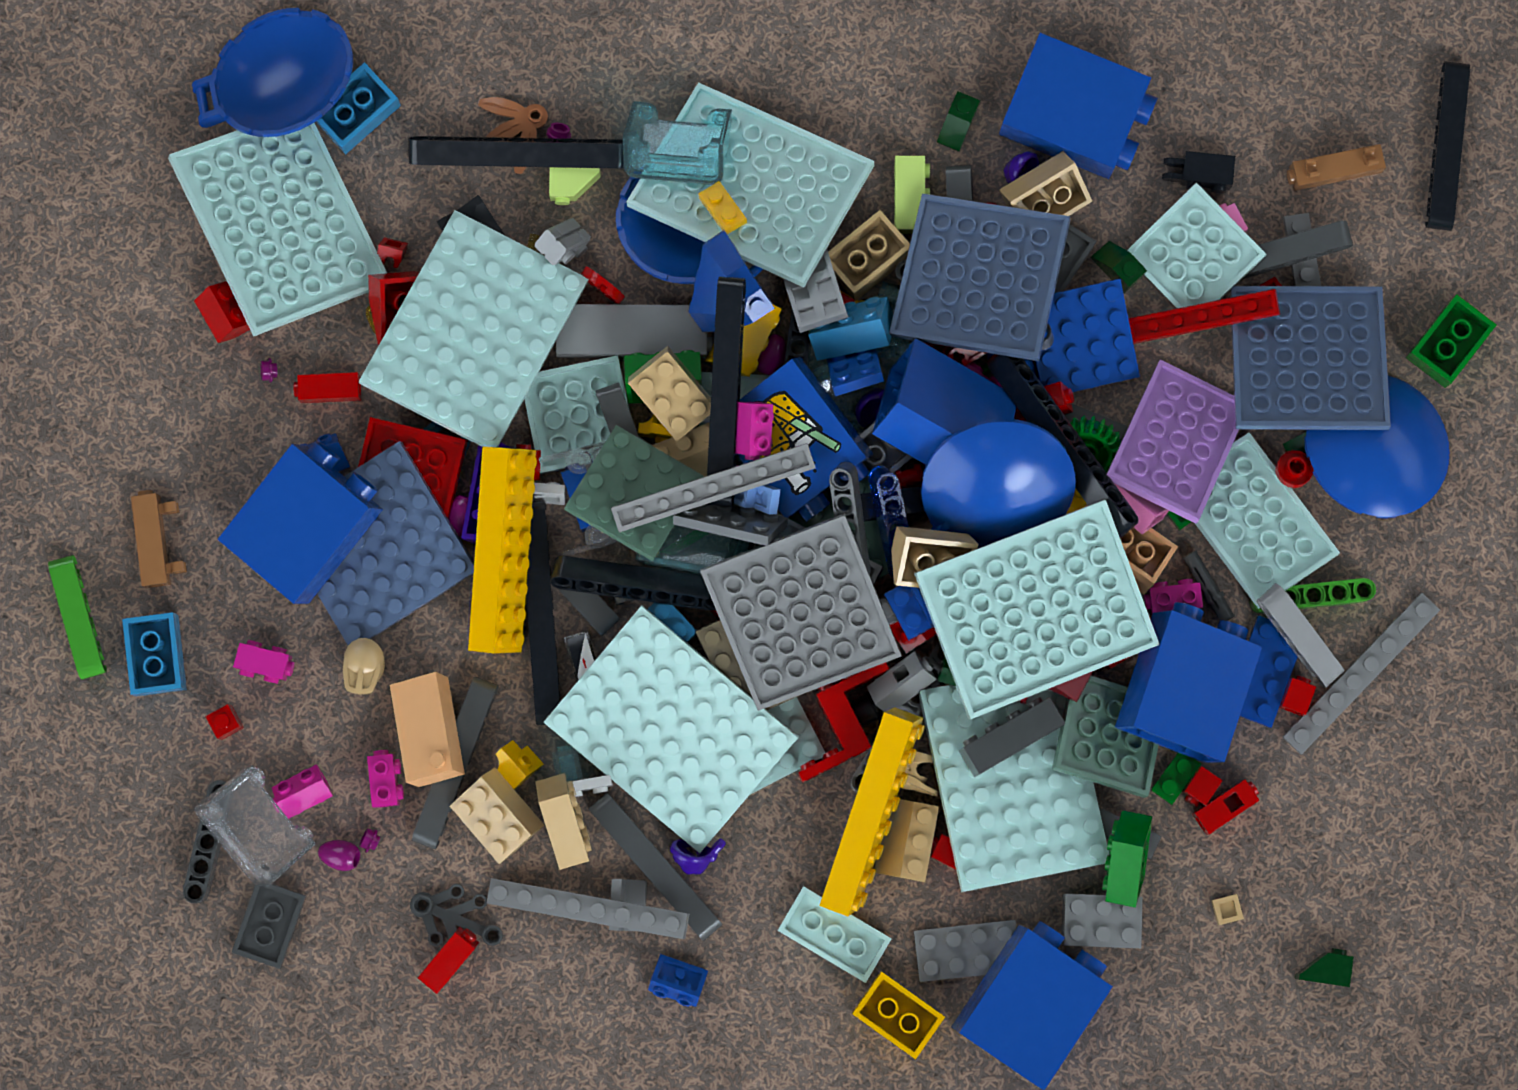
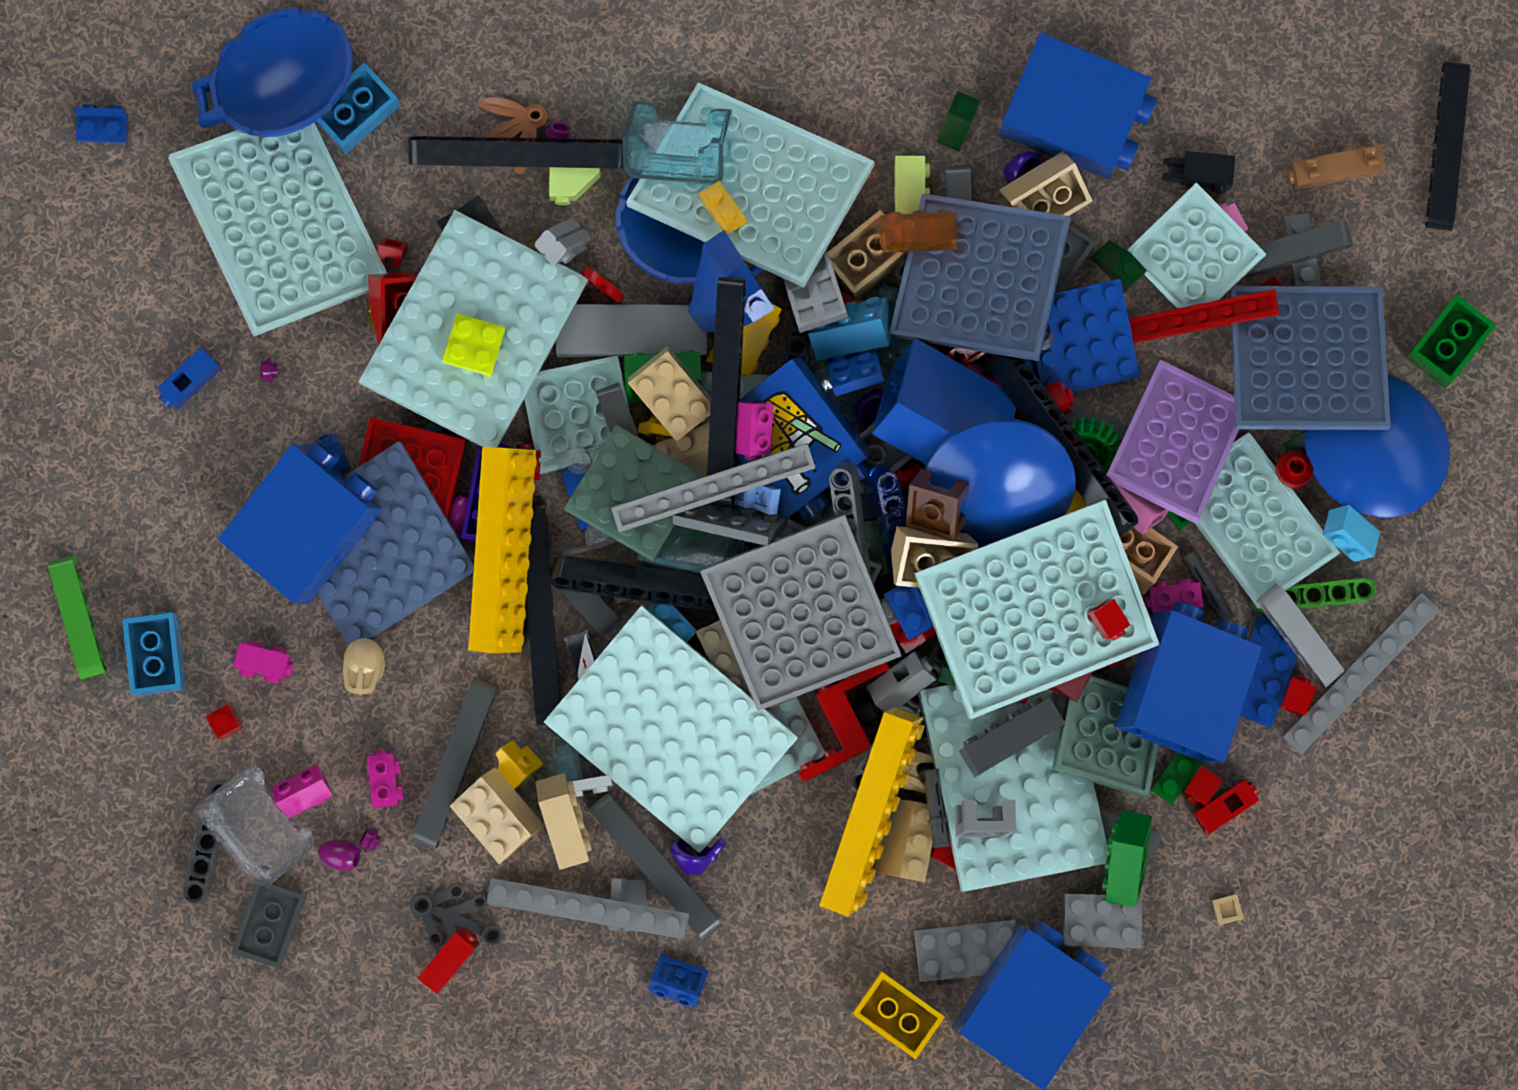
medium nougat brick [131,490,187,589] -> none
red slope [194,281,250,343] -> none
red brick [293,372,361,403] -> none
light nougat brick [390,672,465,787] -> none
white plate [532,482,566,505] -> none
magenta animal [756,334,786,375] -> none
light aqua plate [777,886,891,983] -> none
dark green slope [1295,948,1354,987] -> none
none -> blue bracket [74,104,129,143]
none -> blue brick [157,347,222,410]
none -> neon yellow plate [442,313,506,377]
none -> clear orange brick [880,210,959,253]
none -> reddish brown panel [906,469,969,541]
none -> dark grey pin [922,769,949,848]
none -> light grey panel [954,800,1016,838]
none -> red brick [1087,599,1130,641]
none -> medium azure brick [1323,505,1380,562]

